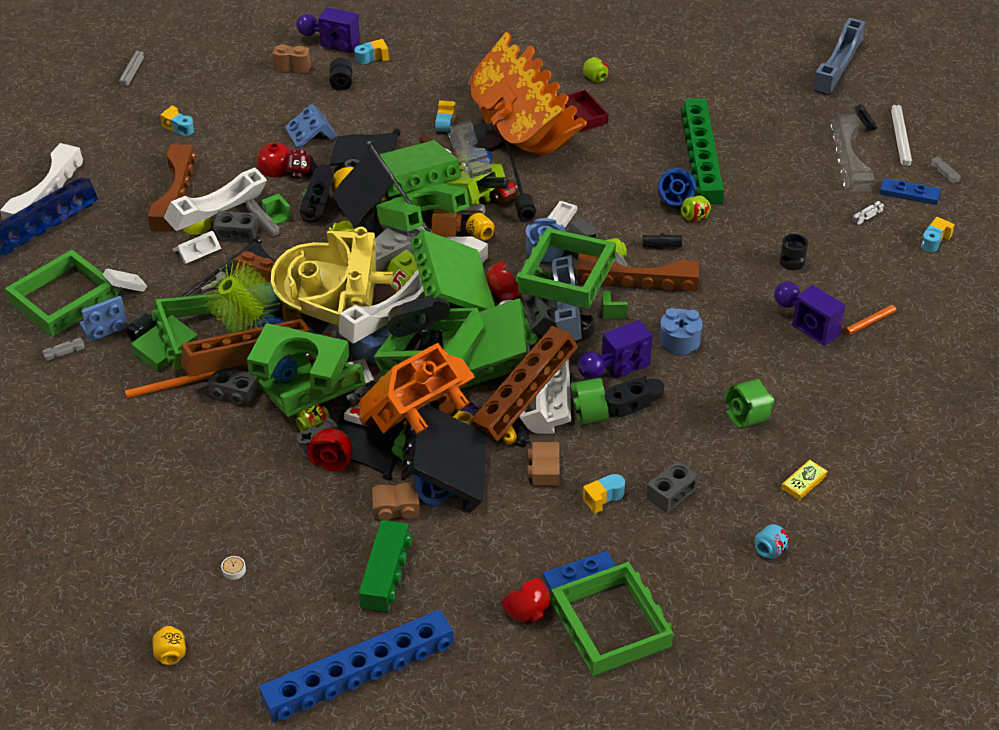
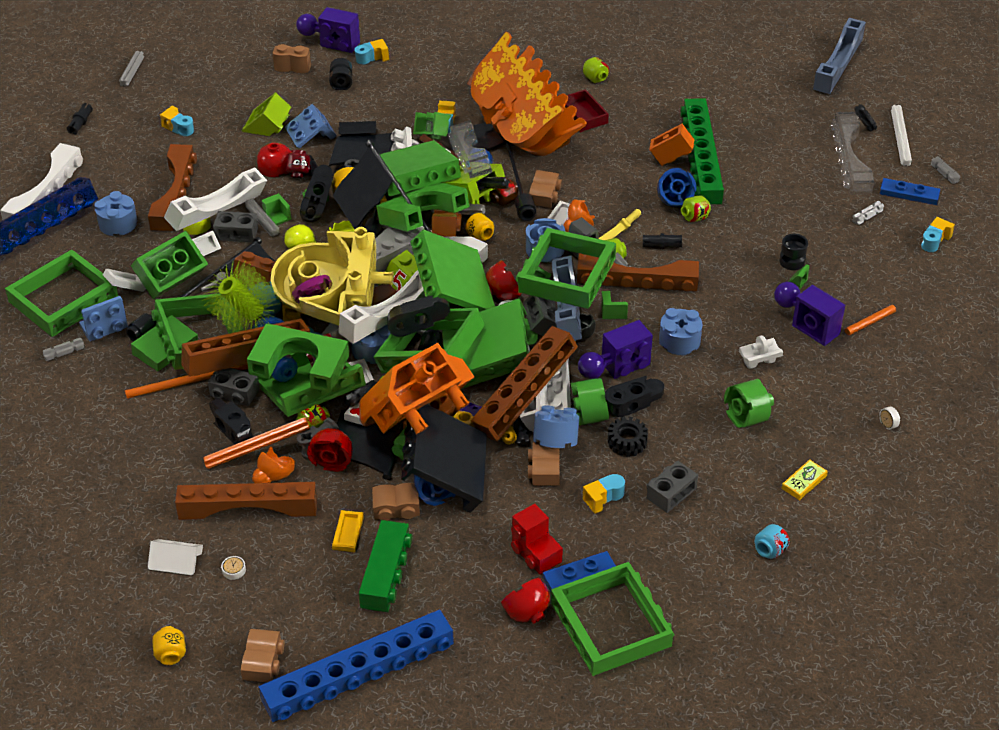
none -> black pin [66,103,93,135]
none -> medium blue brick [95,191,137,236]
none -> bright green brick [131,231,208,299]
none -> white panel [148,539,203,575]
none -> dark orange arch [175,482,317,520]
none -> orange axle [204,417,310,469]
none -> black piece [209,398,253,445]
none -> medium nougat brick [241,629,285,682]
none -> lime slope [242,92,291,136]
none -> orange piece [252,447,295,483]
none -> neon yellow hair [284,225,316,249]
none -> magenta tile [291,275,333,303]
none -> yellow tile [332,510,364,552]
none -> black slope [338,121,376,135]
none -> white hips [391,126,420,151]
none -> bright green window [413,112,451,140]
none -> red brick [511,504,563,575]
none -> medium nougat brick [529,170,562,208]
none -> medium blue brick [533,405,579,448]
none -> orange piece [563,199,595,232]
none -> light yellow sword [599,209,641,240]
none -> black tyre [607,417,648,457]
none -> orange brick [649,124,694,166]
none -> white hips [739,335,783,369]
none -> bright green slope [788,264,810,289]
none -> tile [880,406,900,430]

